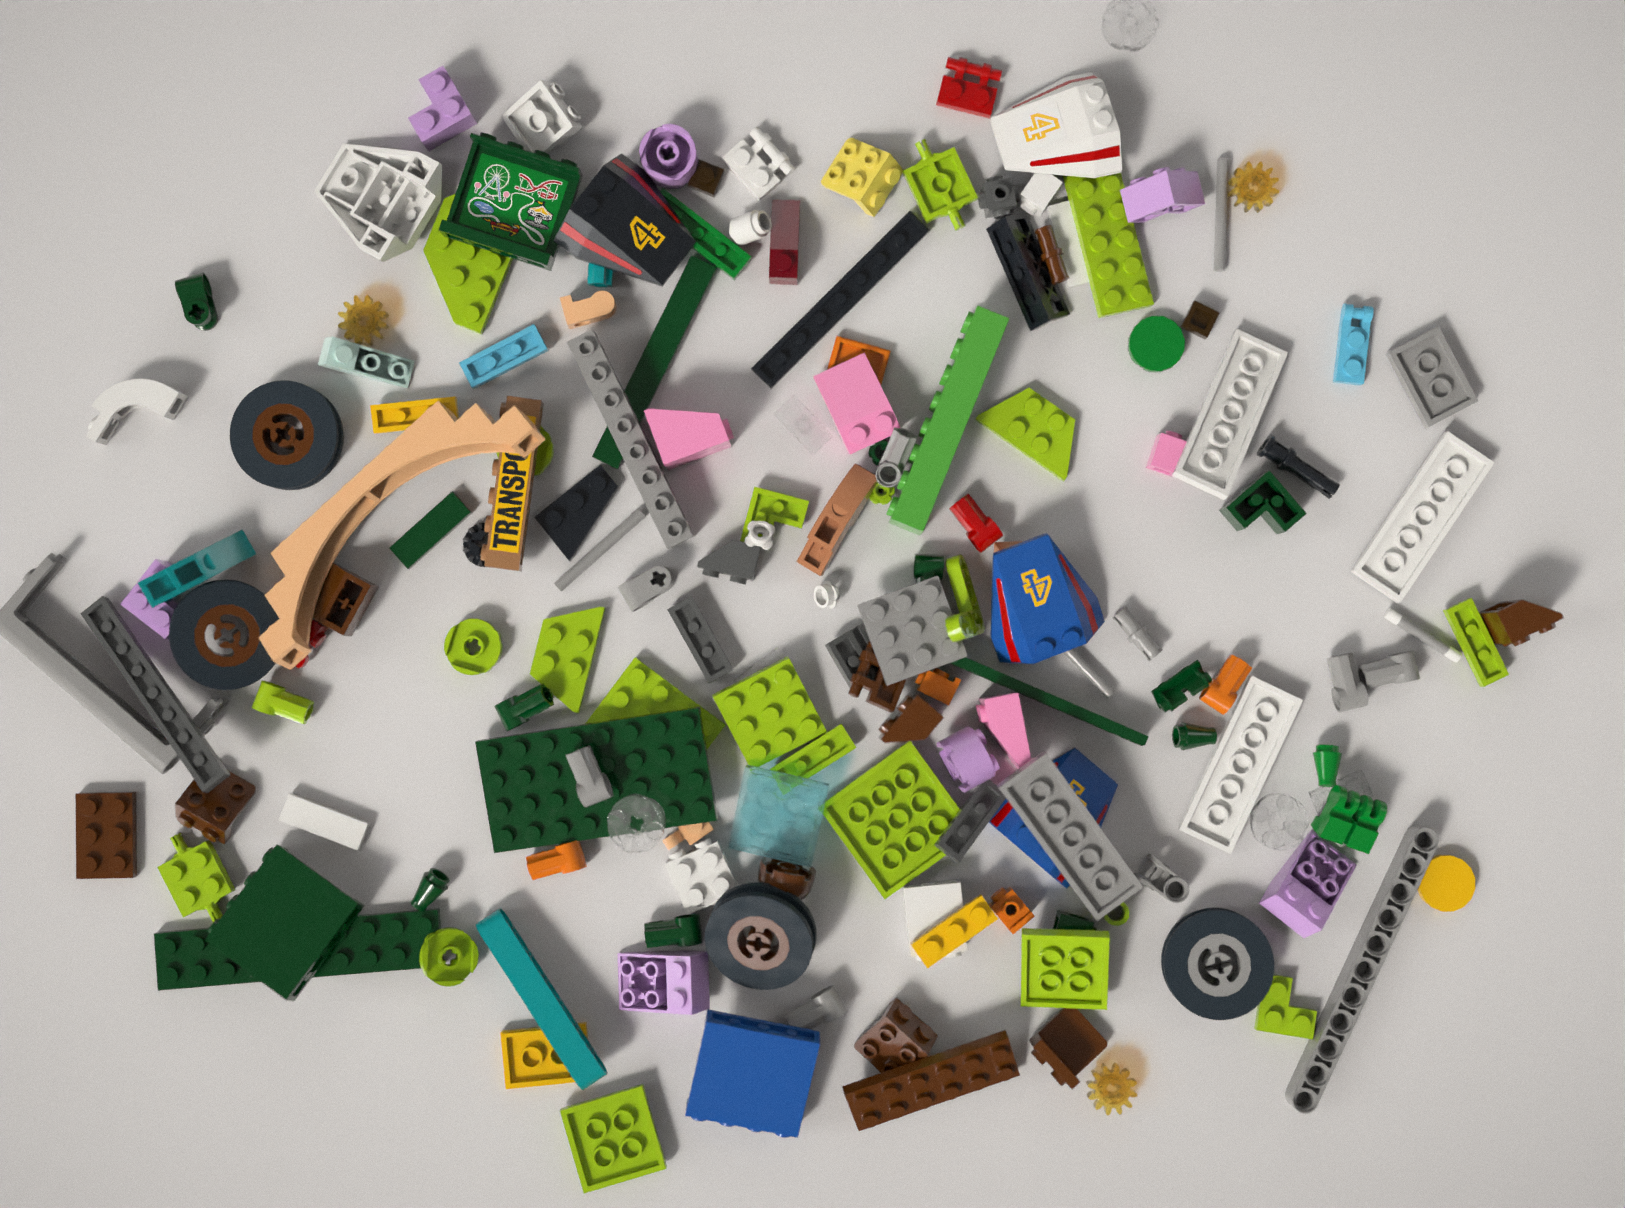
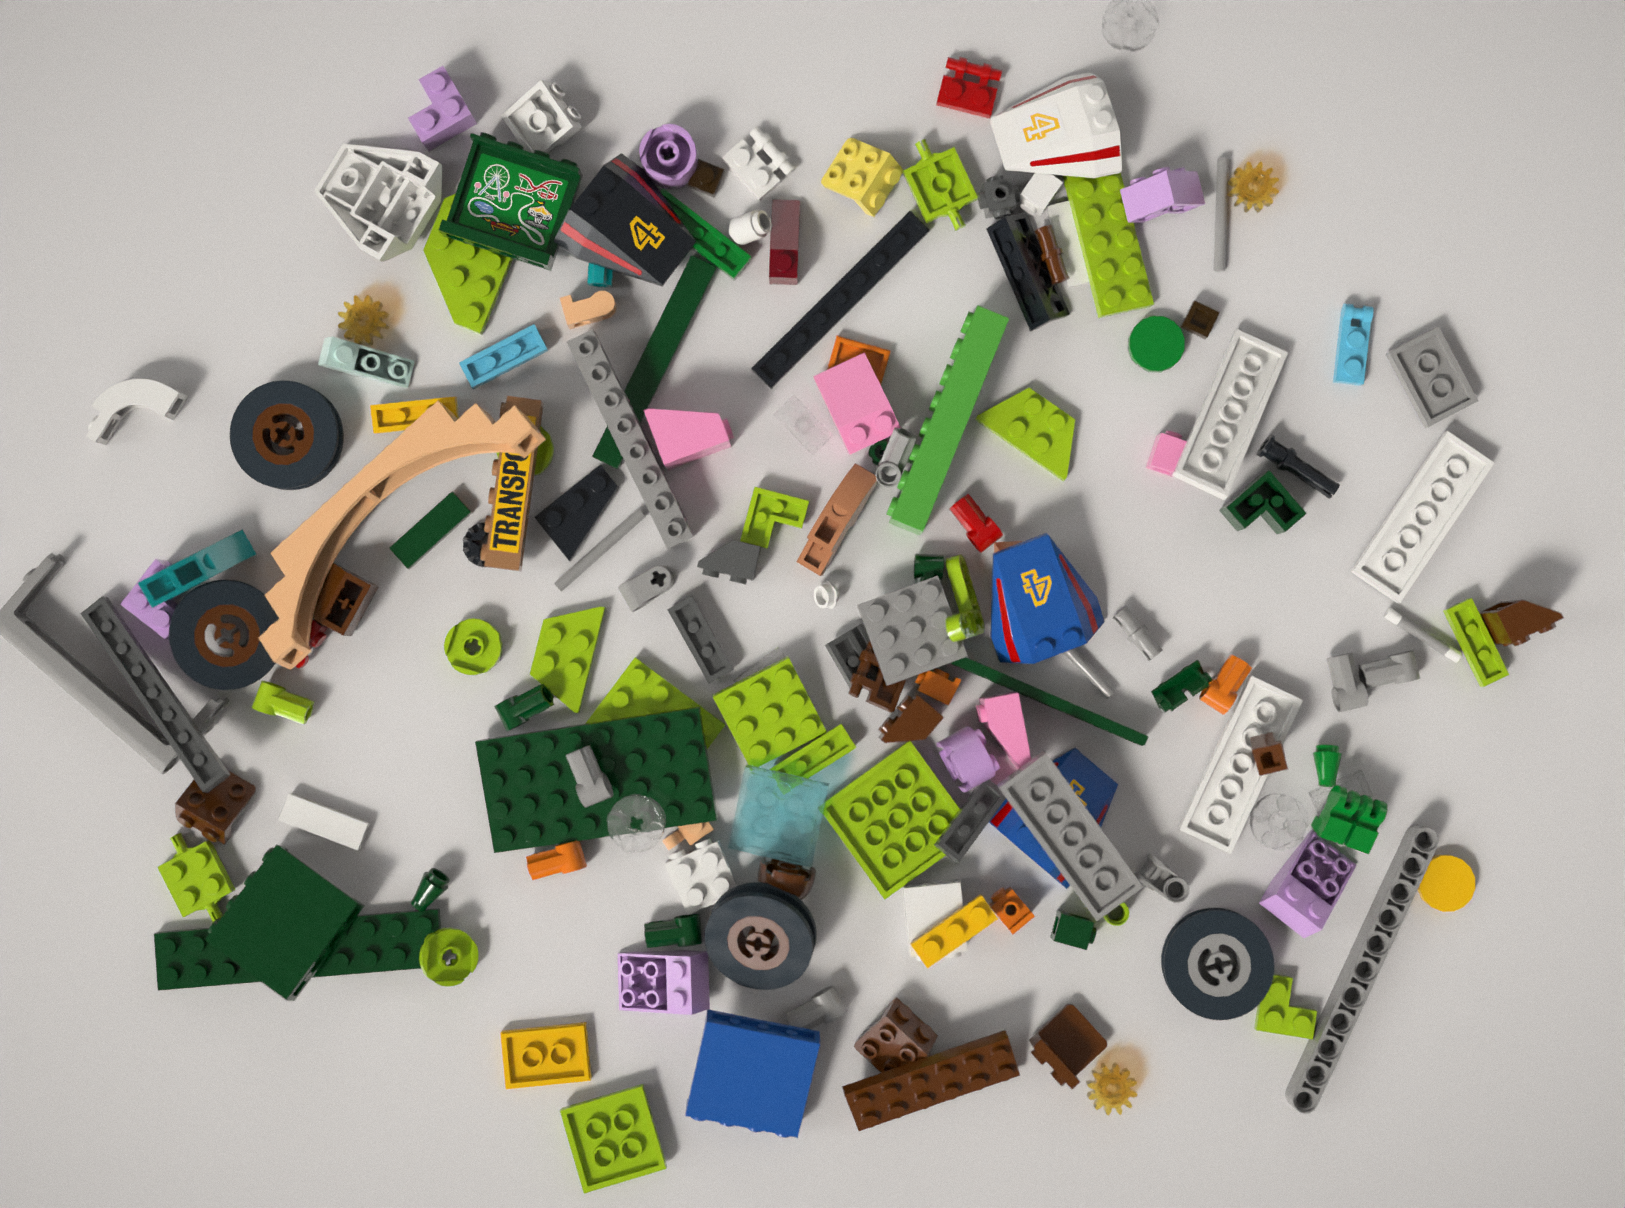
reddish brown plate [75,792,137,879] -> none
dark green piece [175,273,218,331] -> none
teal beam [476,908,608,1090] -> none
white plate [745,521,775,550] -> none
lime plate [869,482,895,505] -> none
lime plate [1021,928,1110,1010] -> none
dark green cone [1172,722,1217,751] -> none
none -> reddish brown brick [1250,732,1288,776]

